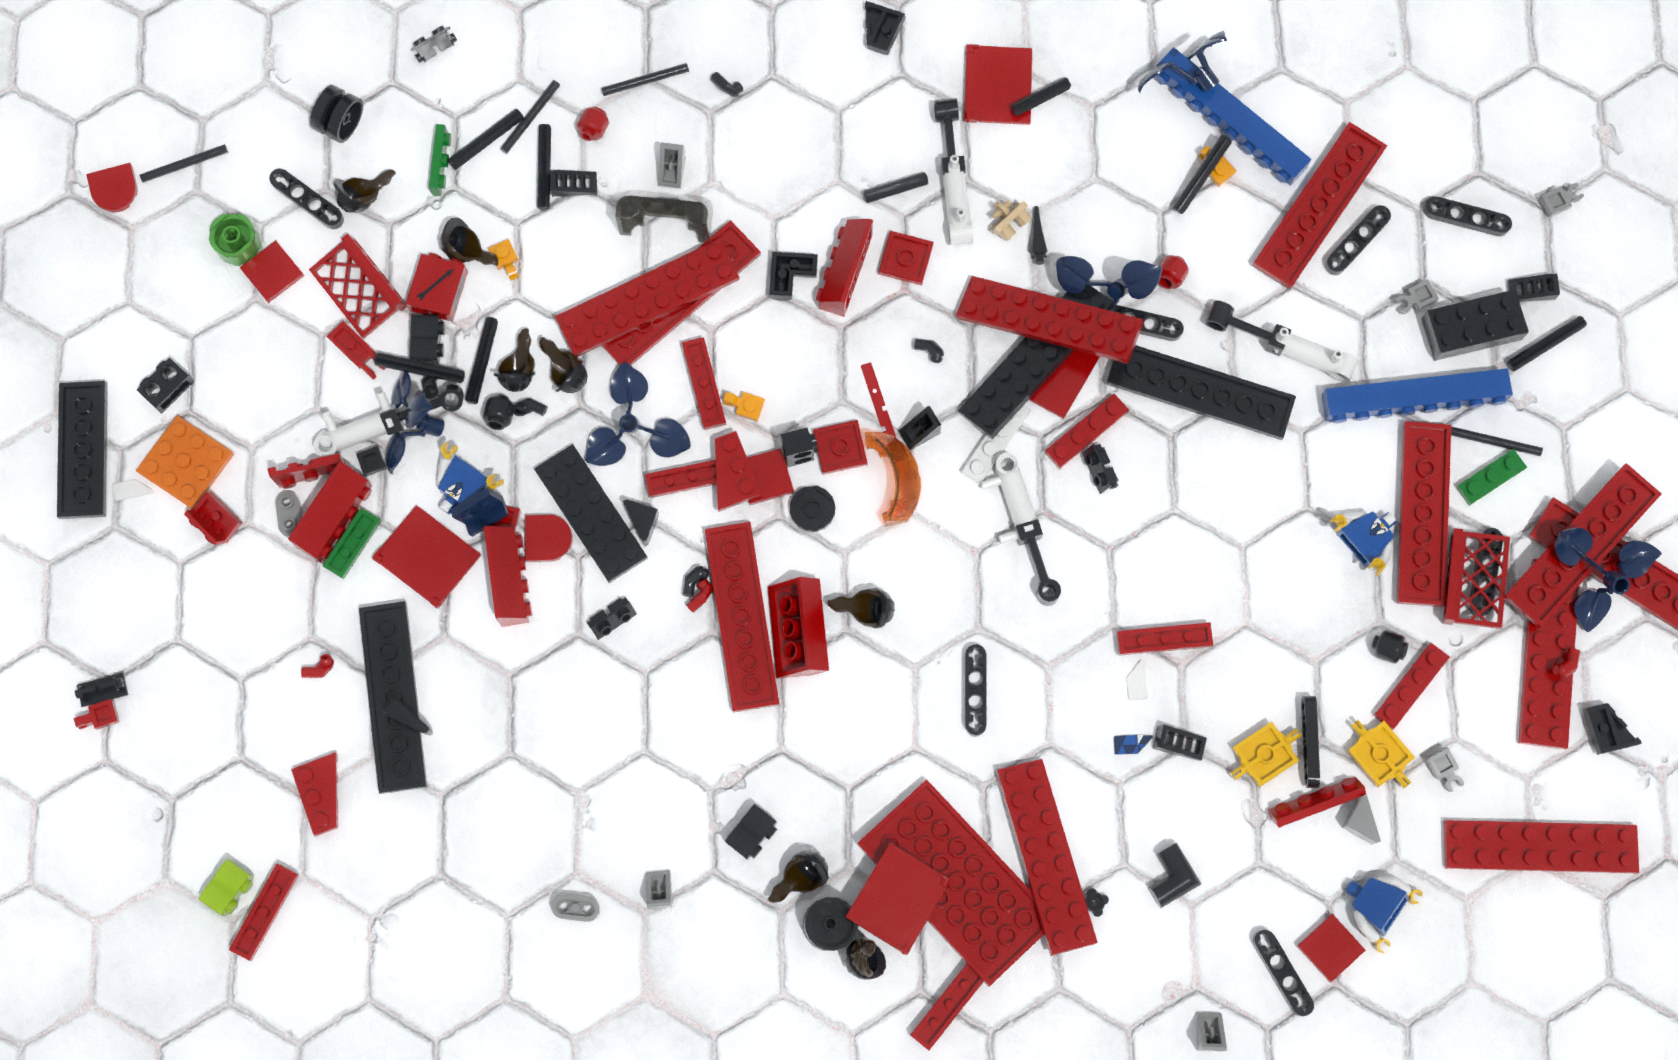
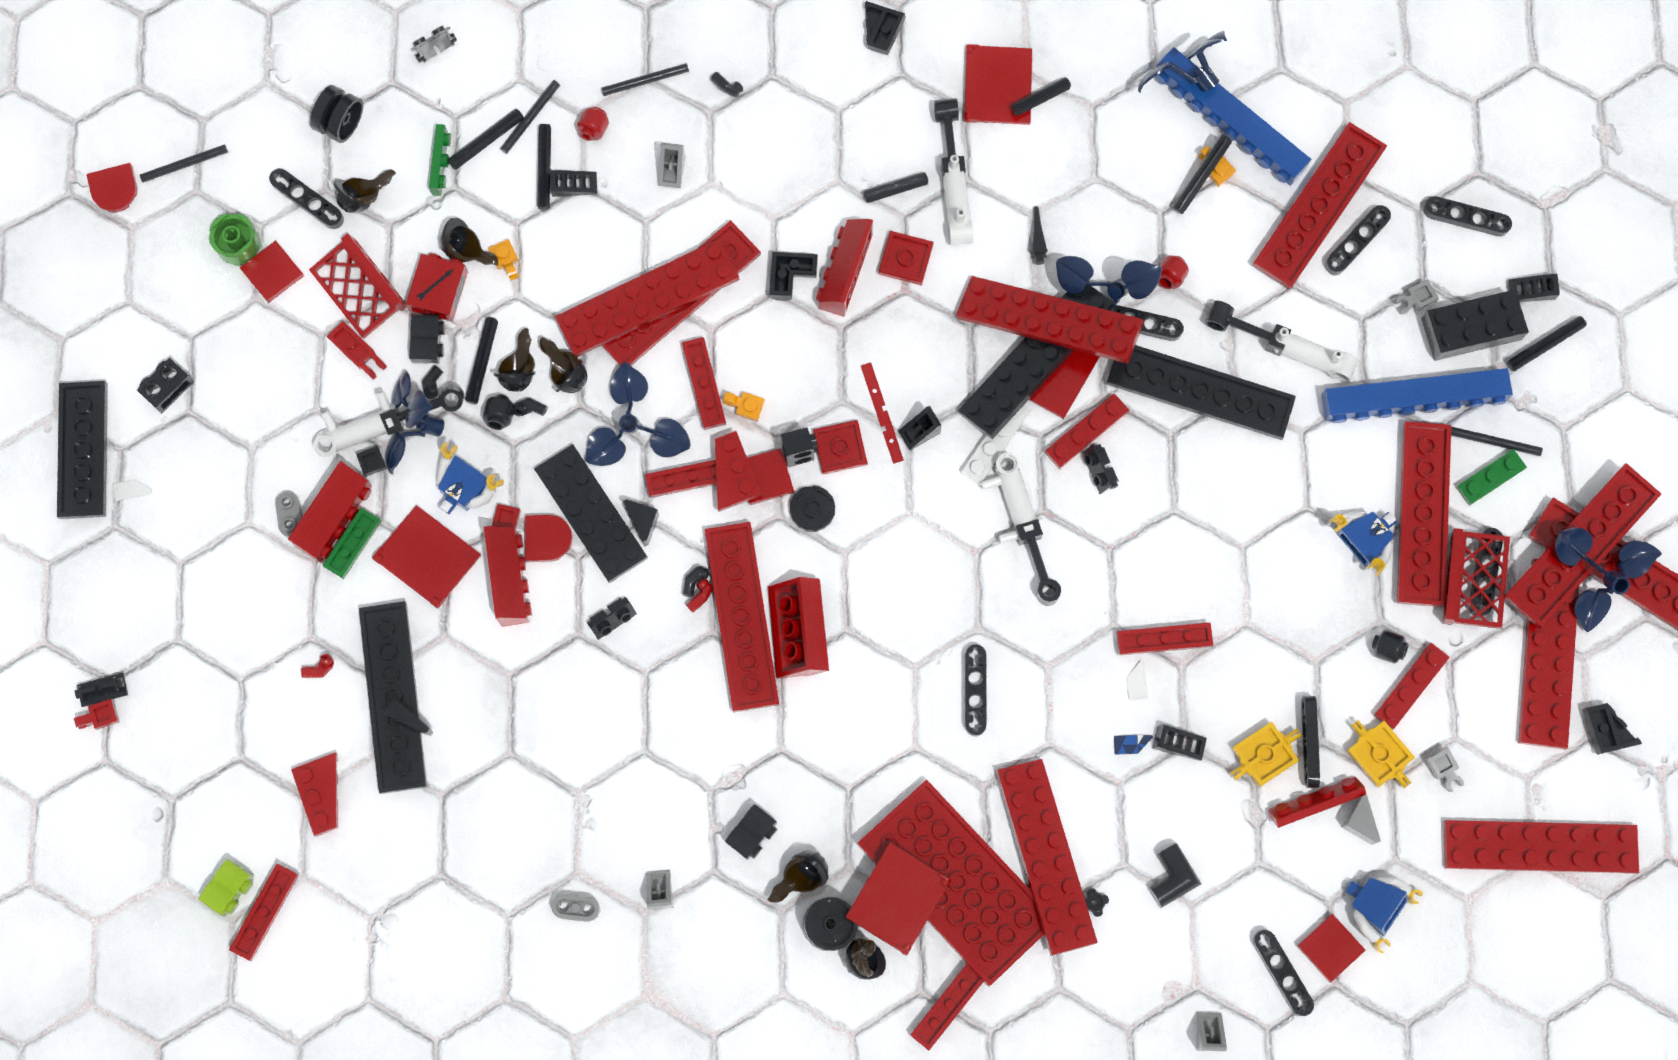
orange plate [136,415,234,509] -> none
red bracket [184,491,243,545] -> none
red wing [267,453,346,489] -> none
black axle [374,353,465,384] -> none
dark blue bracket [450,487,509,537] -> none
clear smoke windscreen [615,190,713,242] -> none
piece [827,588,895,629] -> none
clear orange windscreen [865,432,921,527] -> none
black arm [914,338,944,363] -> none
tan hips [988,200,1031,241] -> none
light grey plate [1539,183,1584,217] -> none
red arm [1552,648,1581,678] -> none

